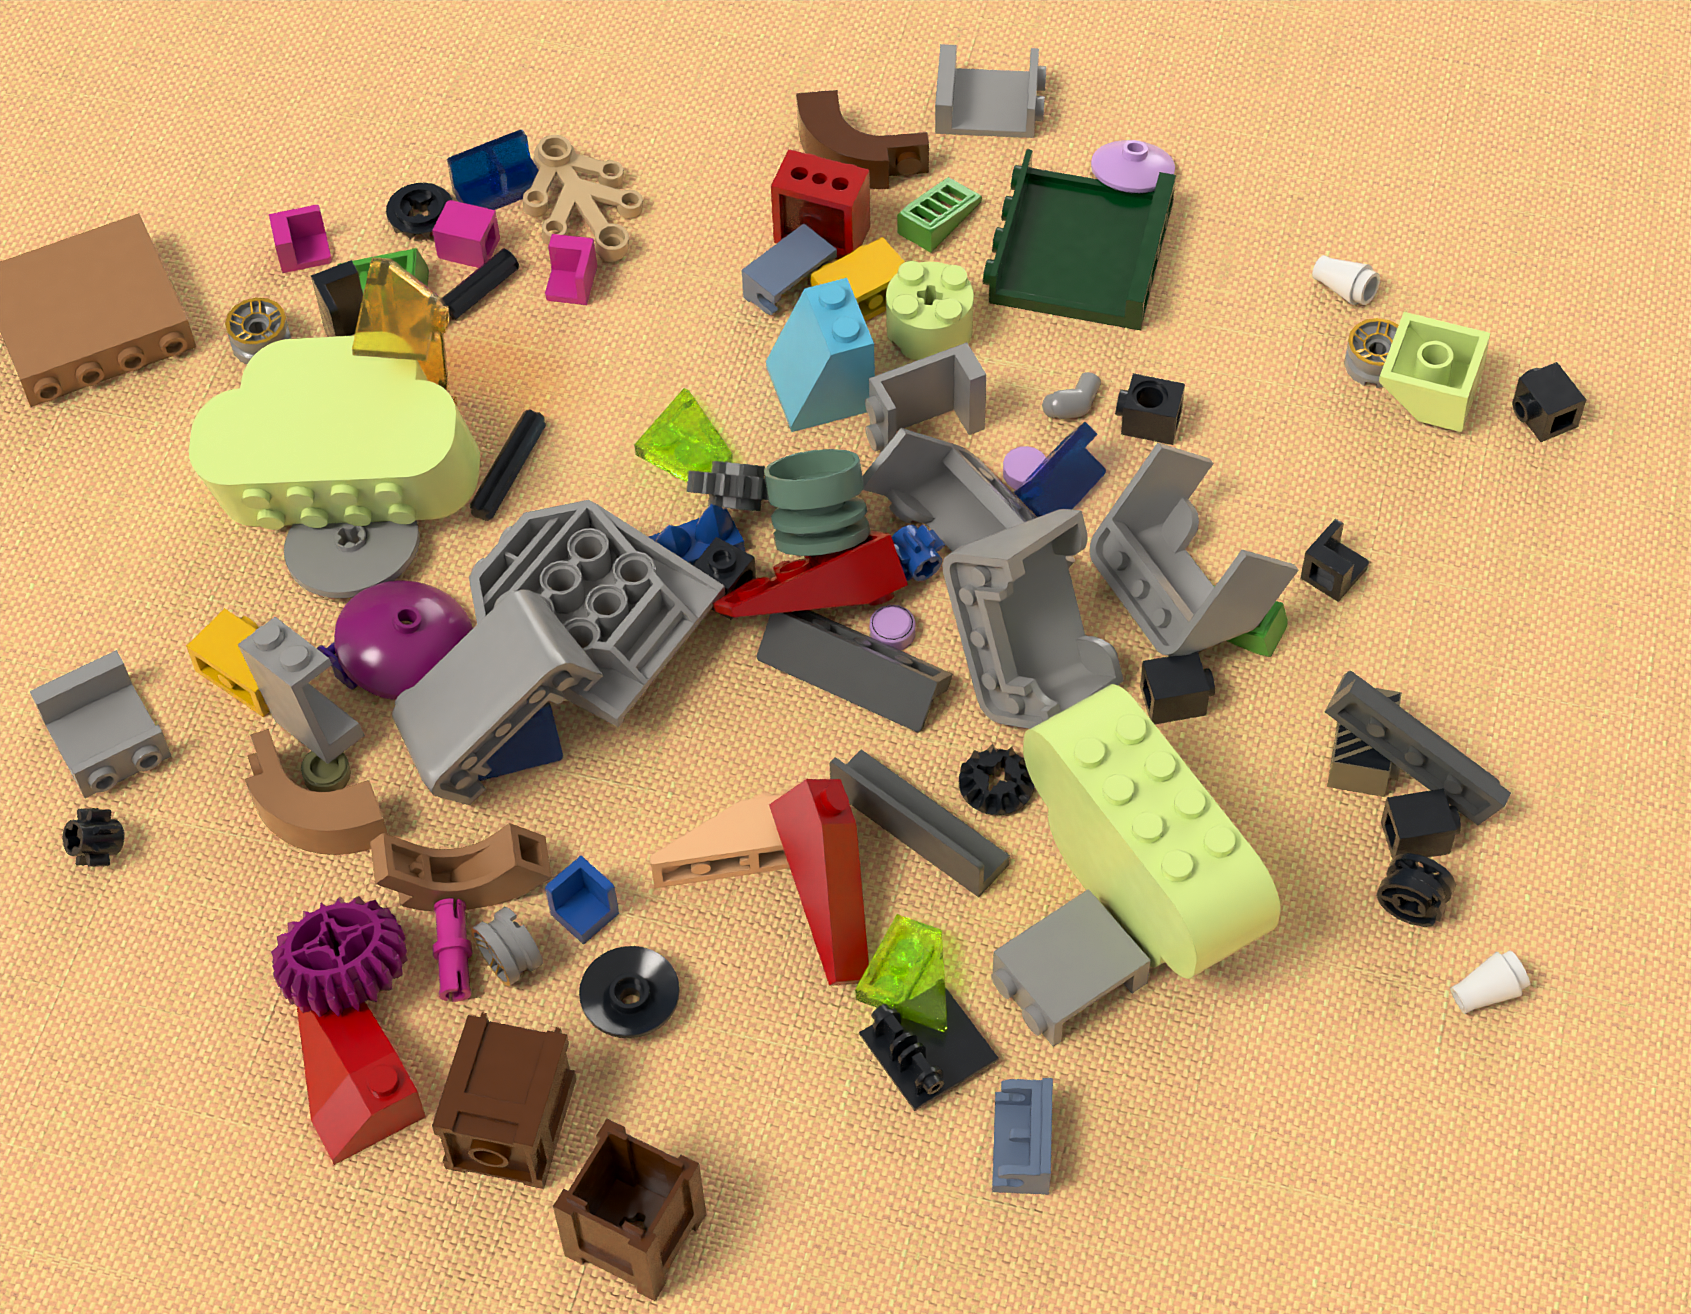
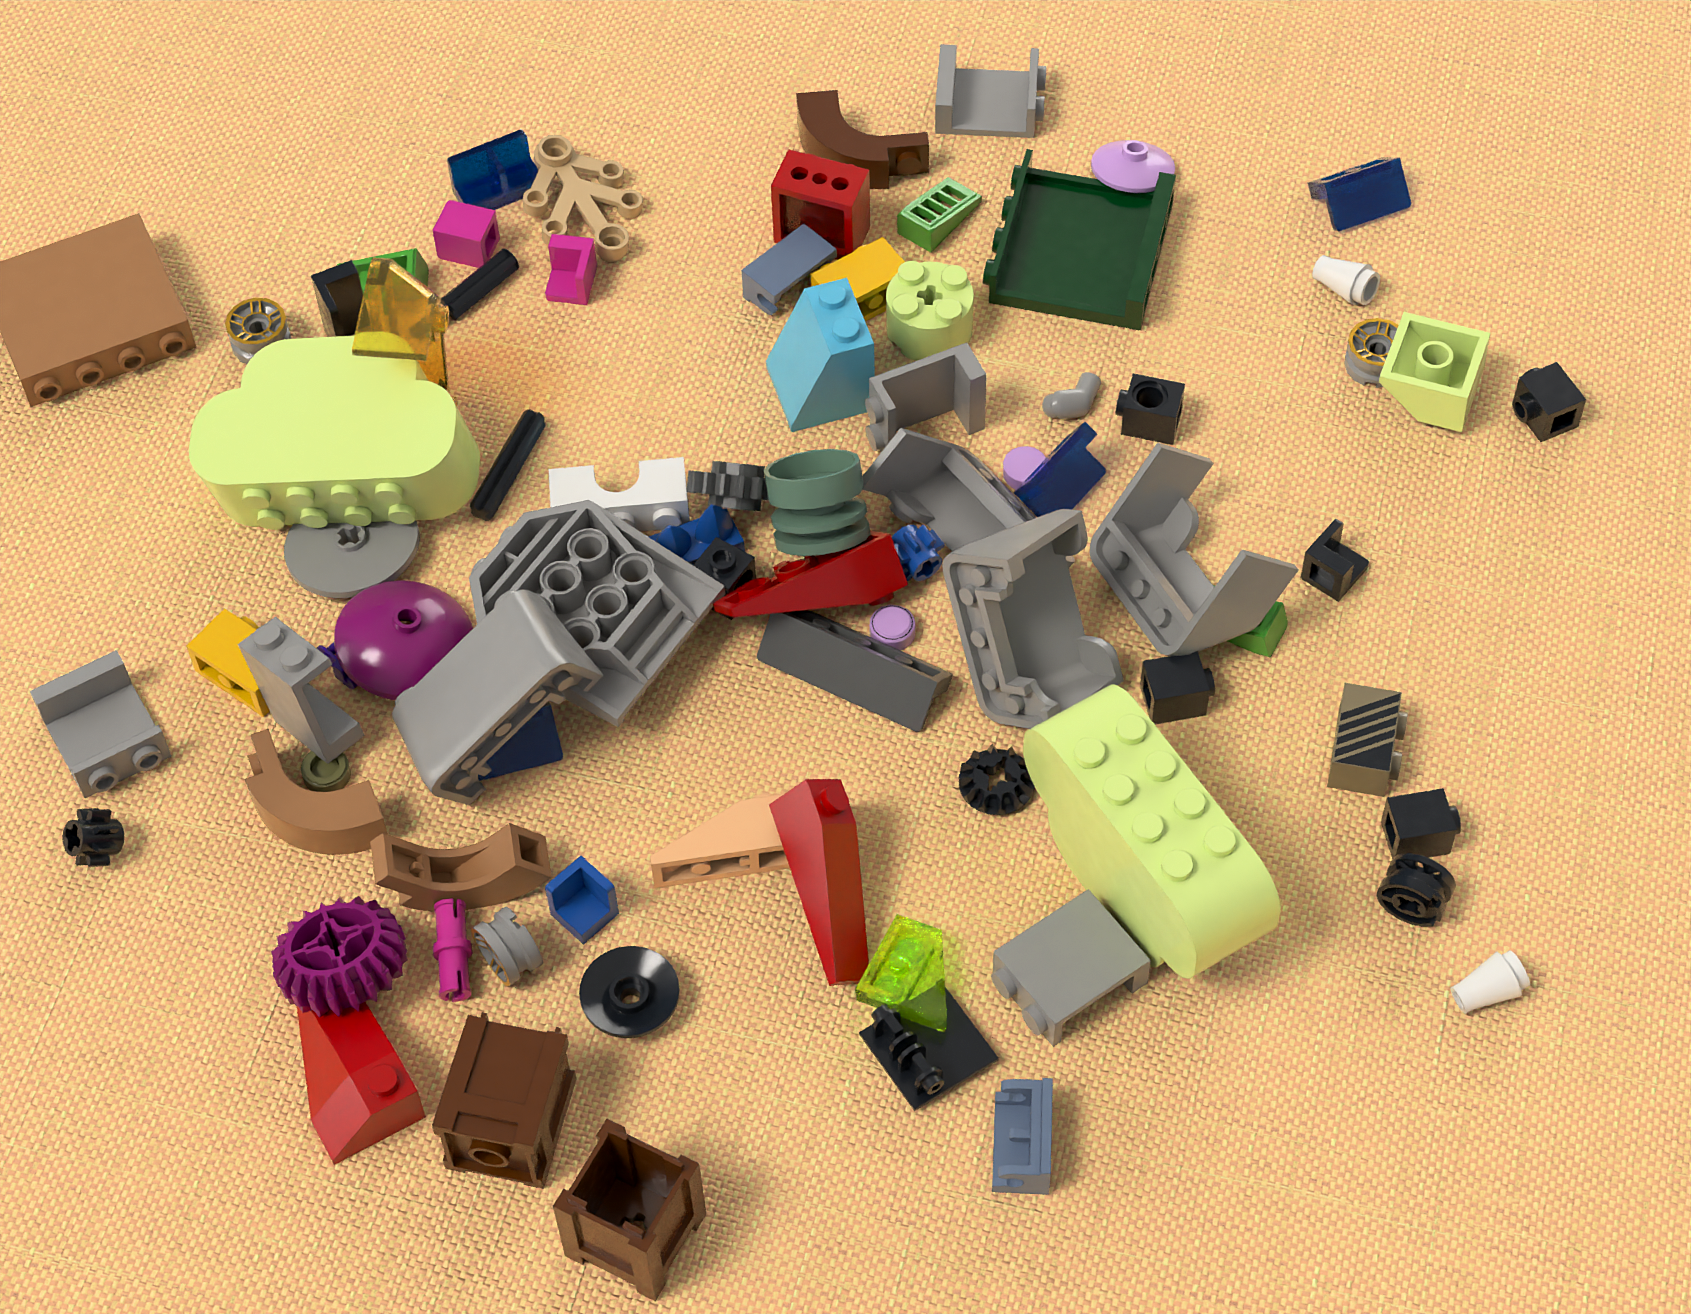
dark pink panel [269,205,332,273] -> none
black gear [386,183,452,240] -> none
clear neon green wing [634,388,733,483] -> none
dark grey panel [829,749,1010,898] -> none
dark grey panel [1325,671,1511,825] -> none
none -> white arch [548,457,690,532]
none -> clear blue panel [1307,157,1411,231]

